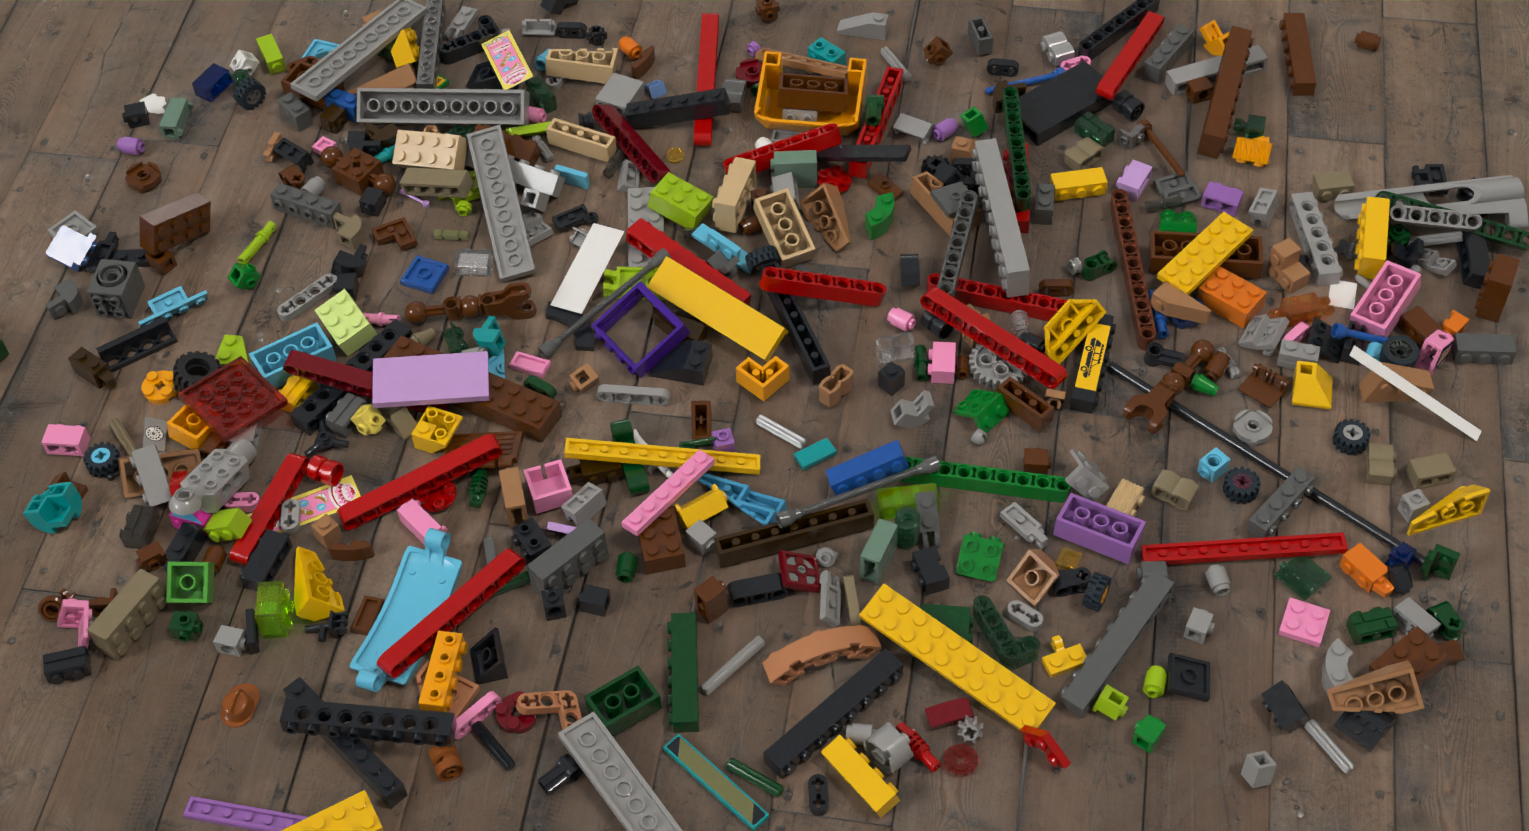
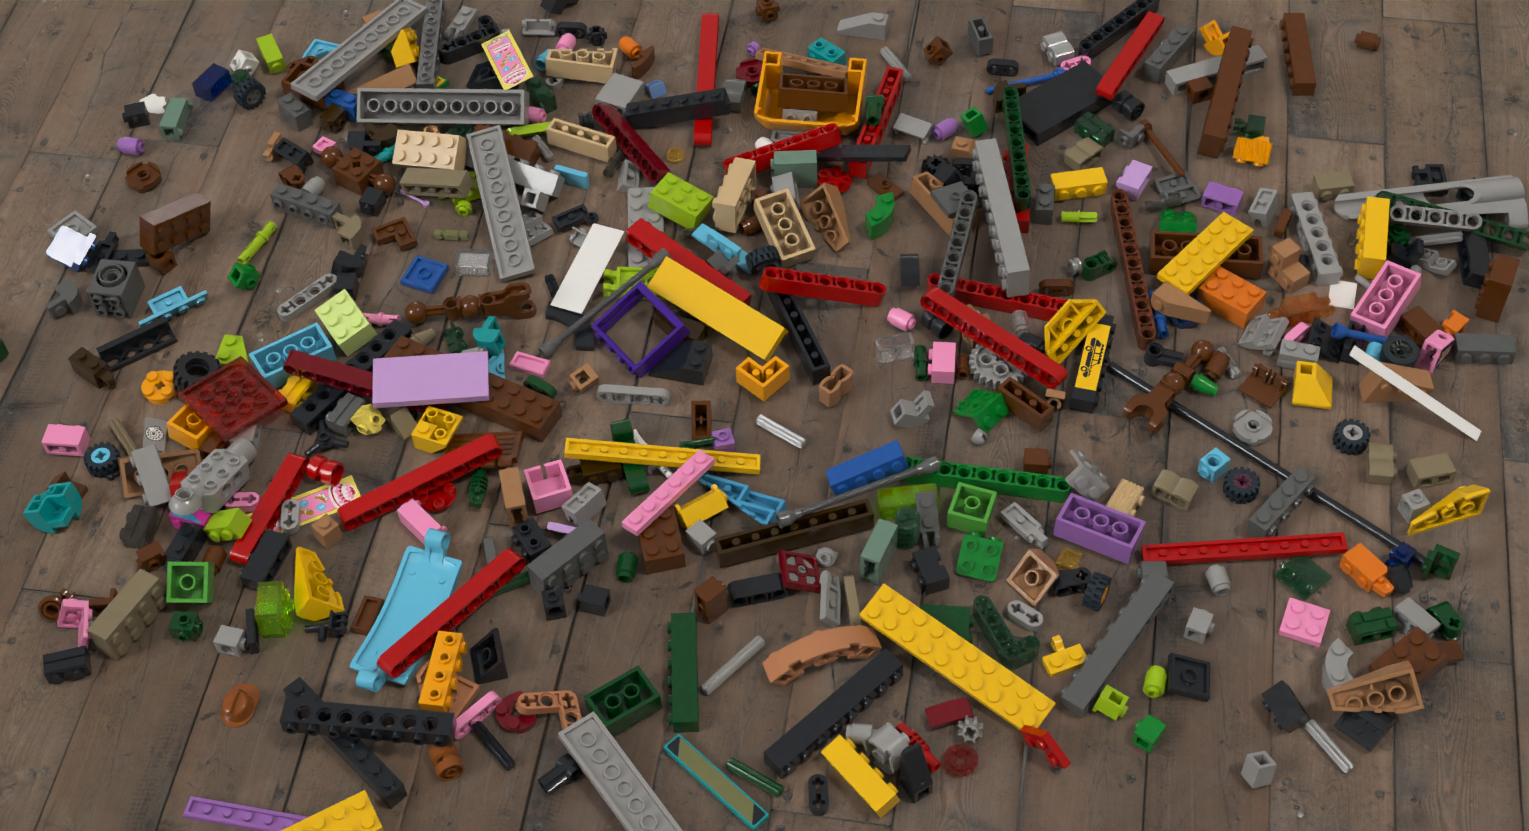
reddish brown slope [328,540,375,561] -> none
teal tile [794,438,837,471] -> none
black brick [878,361,905,396] -> none
black piece [1333,239,1355,260] -> none
none -> black axle [545,274,559,299]
none -> bright pink brick [555,33,576,51]
none -> black slope [900,743,933,804]
none -> bright green brick [947,482,997,537]
none -> lime axle [1061,210,1098,224]
none -> reddish brown beam [1273,208,1293,238]

